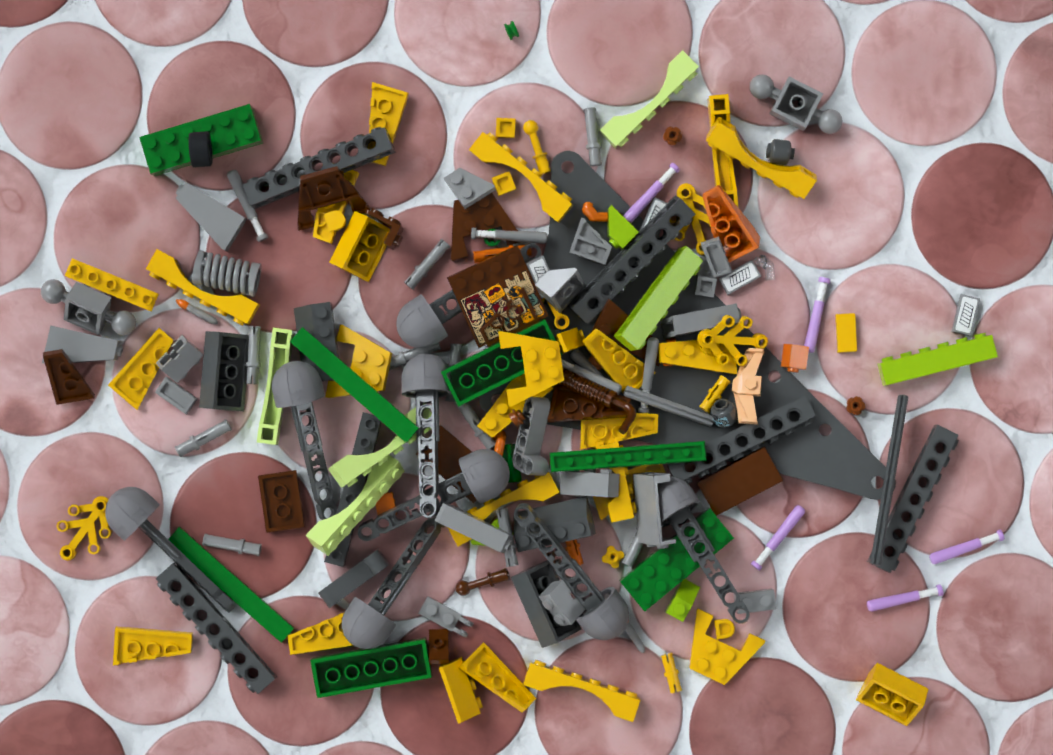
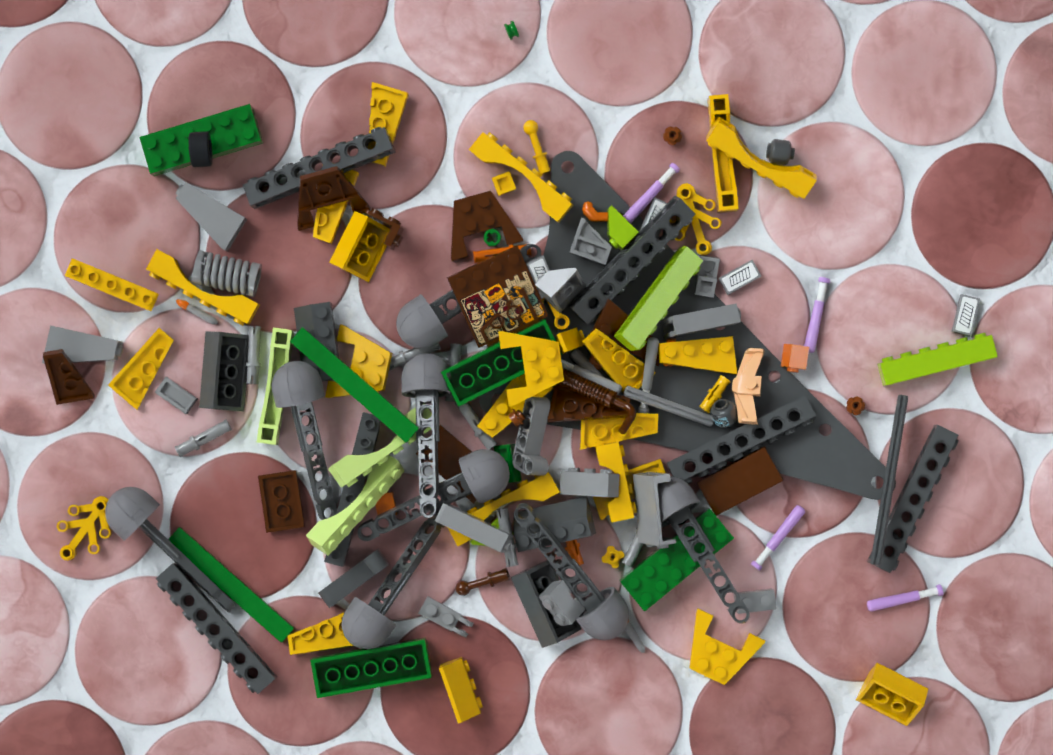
light grey brick [41,279,136,335] -> none
yellow wing [113,626,193,666] -> none
light grey brick [156,335,203,383] -> none
light grey pin [202,533,262,556] -> none
light grey piece [227,170,268,242] -> none
yellow tile [324,210,346,233] -> none
light grey pin [404,239,451,290] -> none
reddish brown plate [429,629,449,664] -> none
light grey wing [444,168,496,209] -> none
yellow wing [458,642,536,712] -> none
light grey piece [471,227,548,244] -> none
orange arm [493,430,507,456] -> none
yellow tile [496,118,516,139] -> none
yellow arch [523,659,640,722] -> none
green tile [550,441,706,472] -> none
light grey pin [584,107,602,166] -> none
yellowish green arch [599,50,699,148] -> none
yellow pin [661,653,682,693] -> none
lime slope [665,579,700,622] -> none
yellow plant [697,315,768,366] -> none
light grey tile [701,237,732,278] -> none
orange wedge [702,185,760,262] -> none
yellow tile [714,619,735,640] -> none
light grey brick [750,74,843,134] -> none
clear arm [754,255,775,280] -> none
yellow tile [835,313,857,353] -> none
lavender piece [929,529,1005,564] -> none

